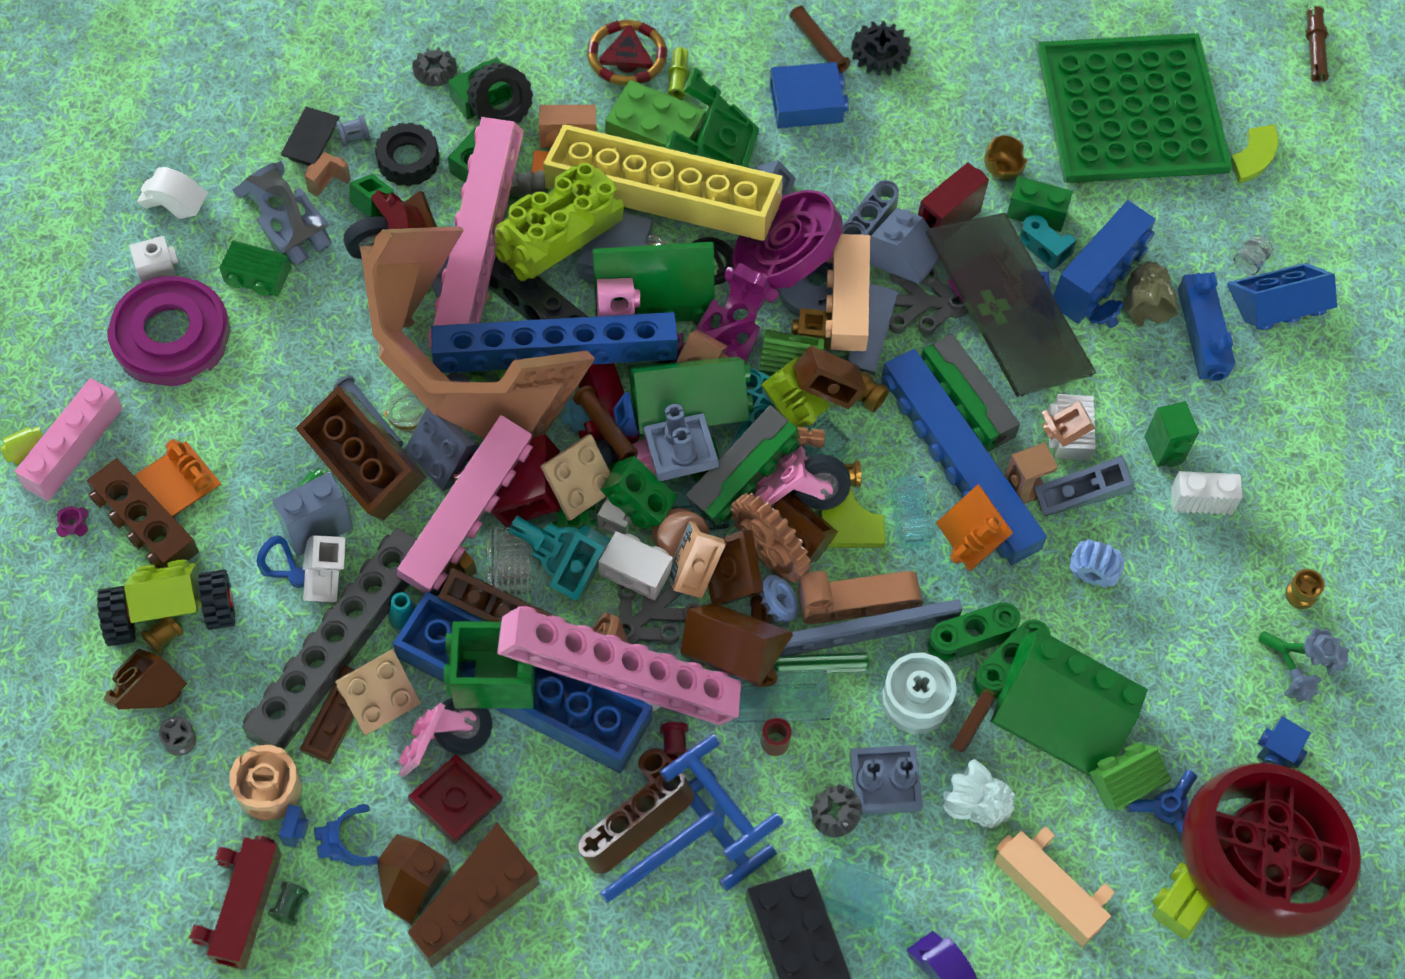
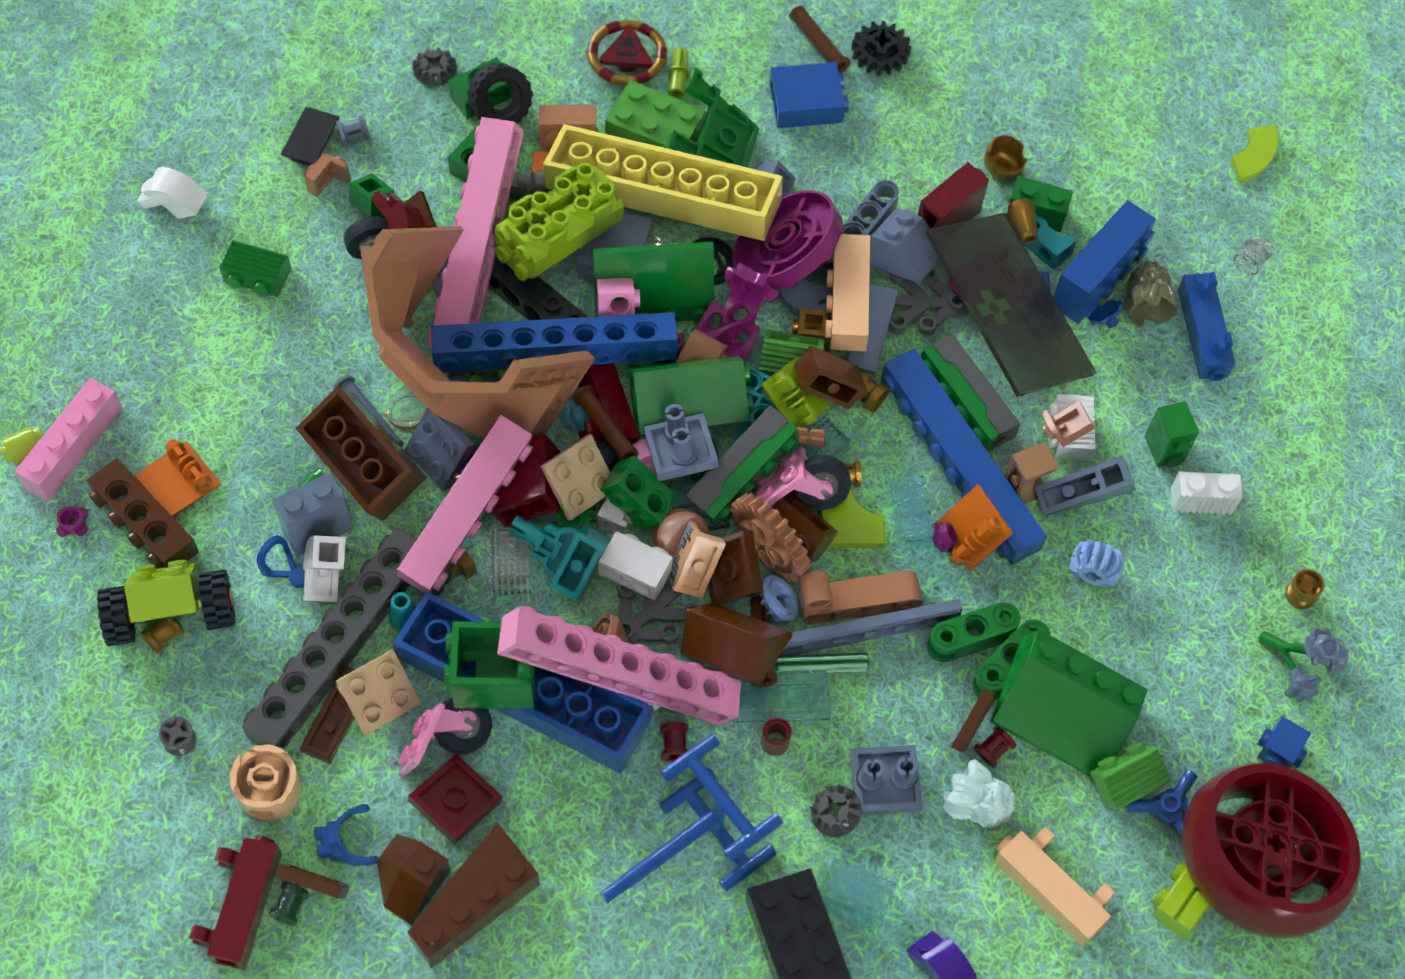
reddish brown slope [103,648,187,709] -> none
magenta piece [107,276,231,386] -> none
white brick [129,236,178,283] -> none
sand blue hips [232,161,332,267] -> none
blue plate [279,804,309,848] -> none
black tyre [375,123,440,186] -> none
reddish brown brick [438,568,570,638] -> none
reddish brown beam [578,748,694,874] -> none
blue slope [613,392,638,436] -> none
light aqua wheel [881,653,957,734] -> none
green plate [1037,33,1232,183] -> none
blue slope [1227,263,1338,330] -> none
reddish brown pin [1305,6,1329,83] -> none
none -> reddish brown tile [275,864,350,899]
none -> magenta plate [931,522,958,552]
none -> dark red bush [973,725,1017,768]
none -> pearl gold cone [1007,198,1038,244]

